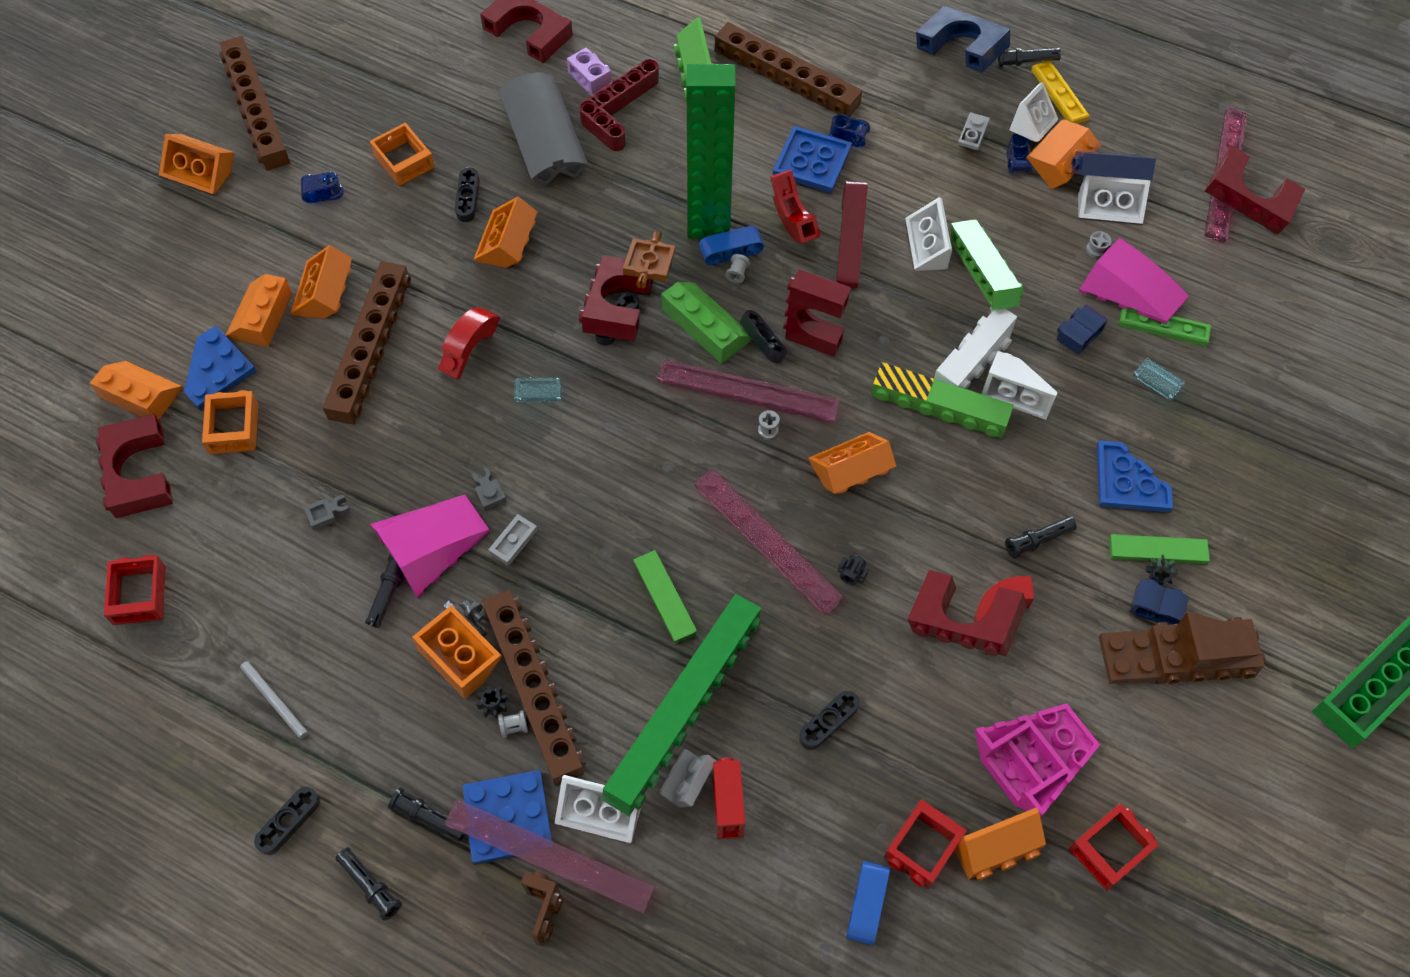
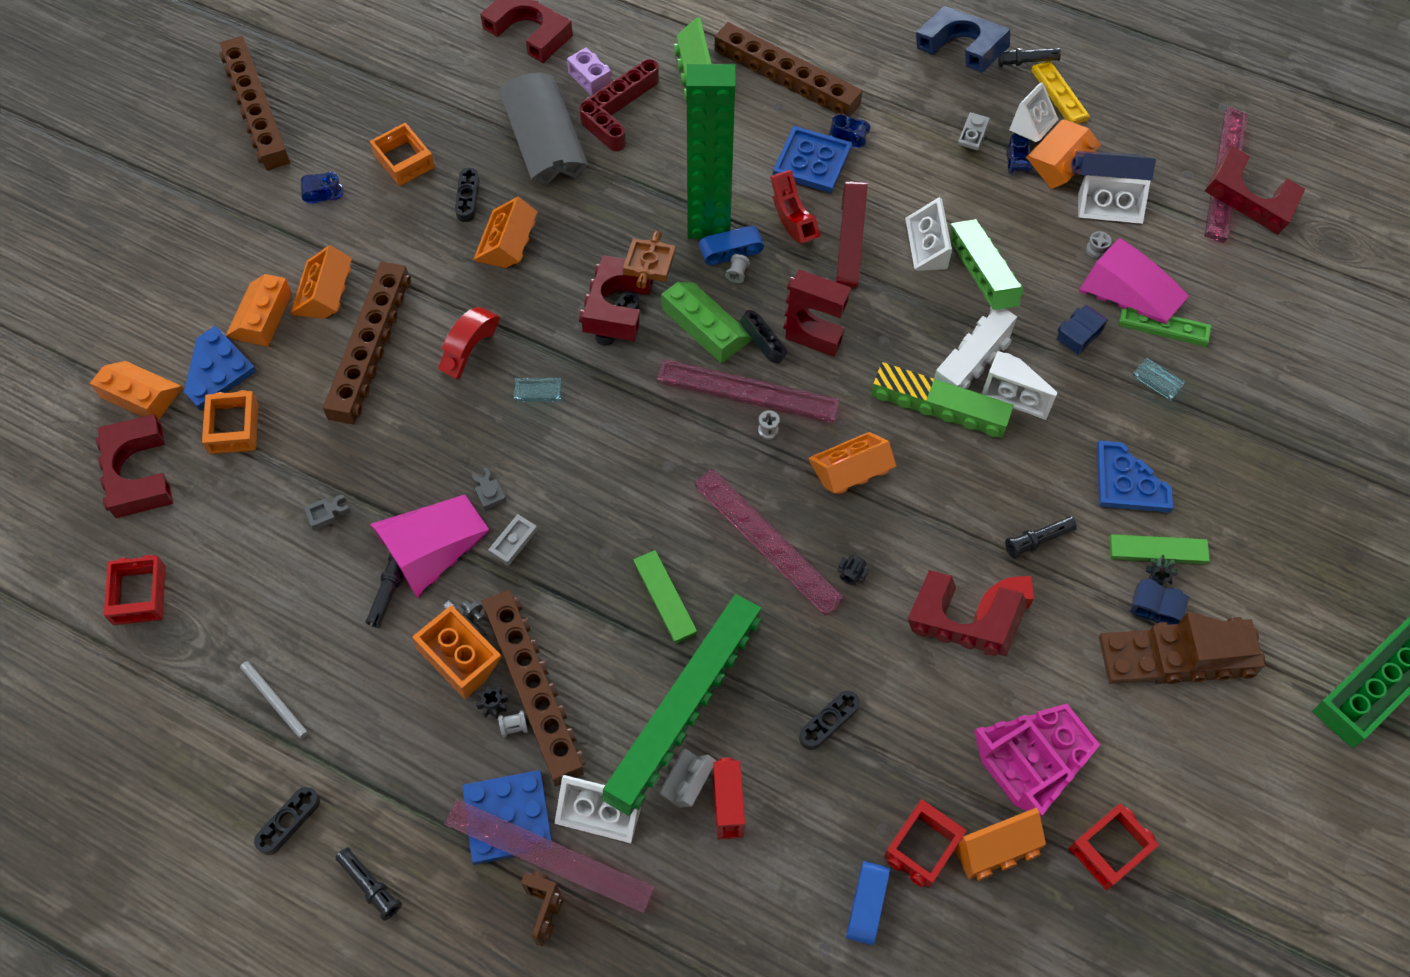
orange slope [159,134,234,194] -> none
black pin [388,787,468,842] -> none

